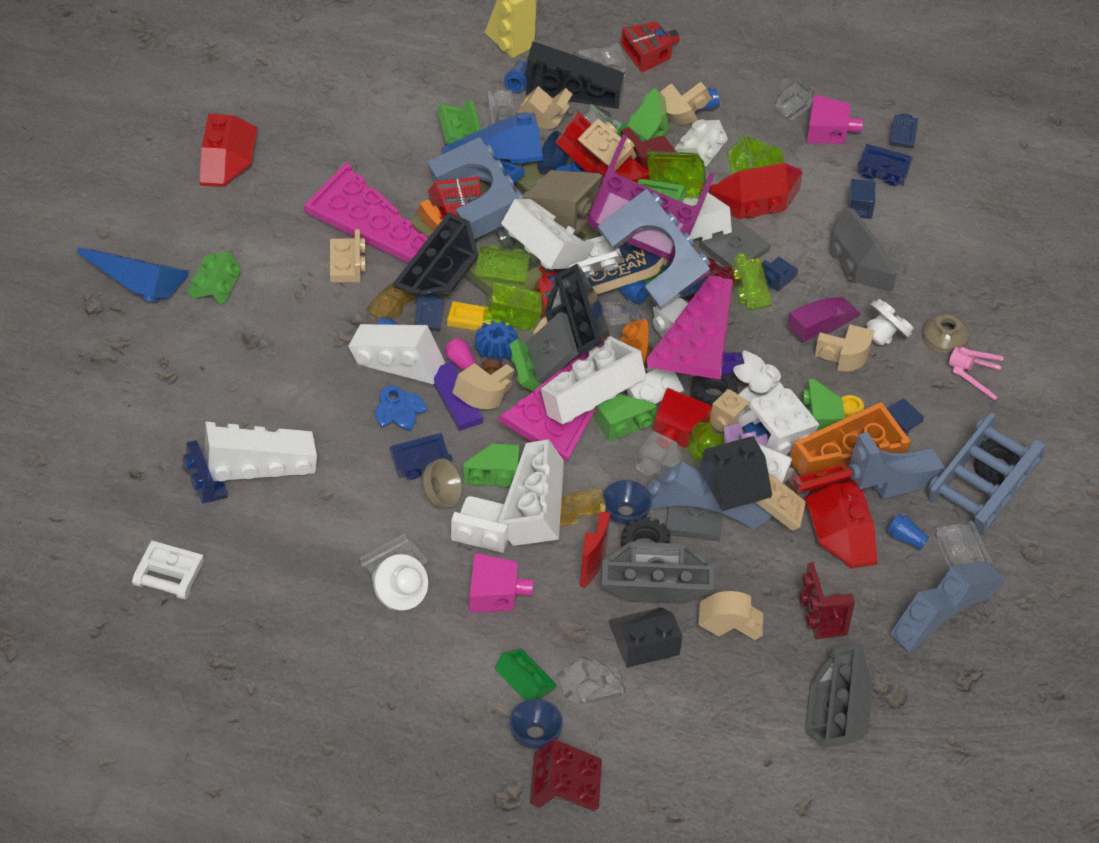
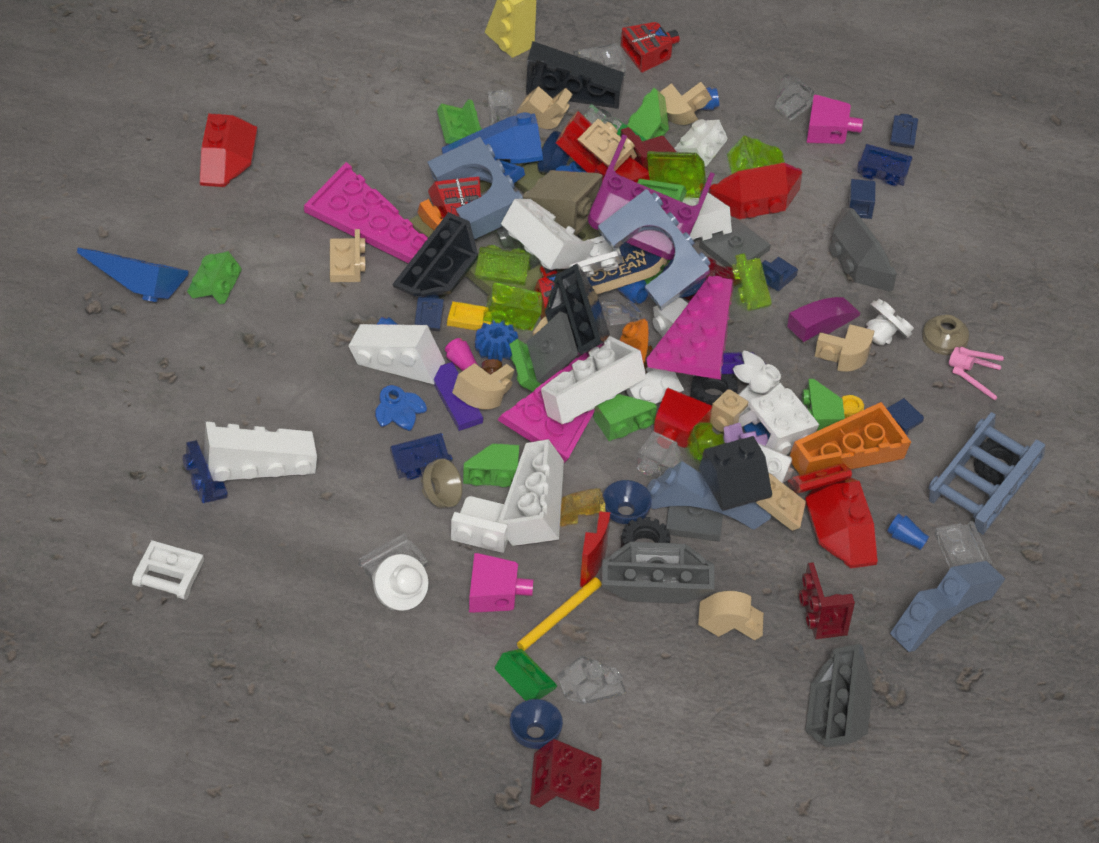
clear yellow slope [367,282,418,319] -> none
blue cone [504,61,527,92] -> none
black slope [609,607,682,668] -> none
sand blue arch [848,432,945,499] -> none
none -> yellow bar [517,577,602,651]

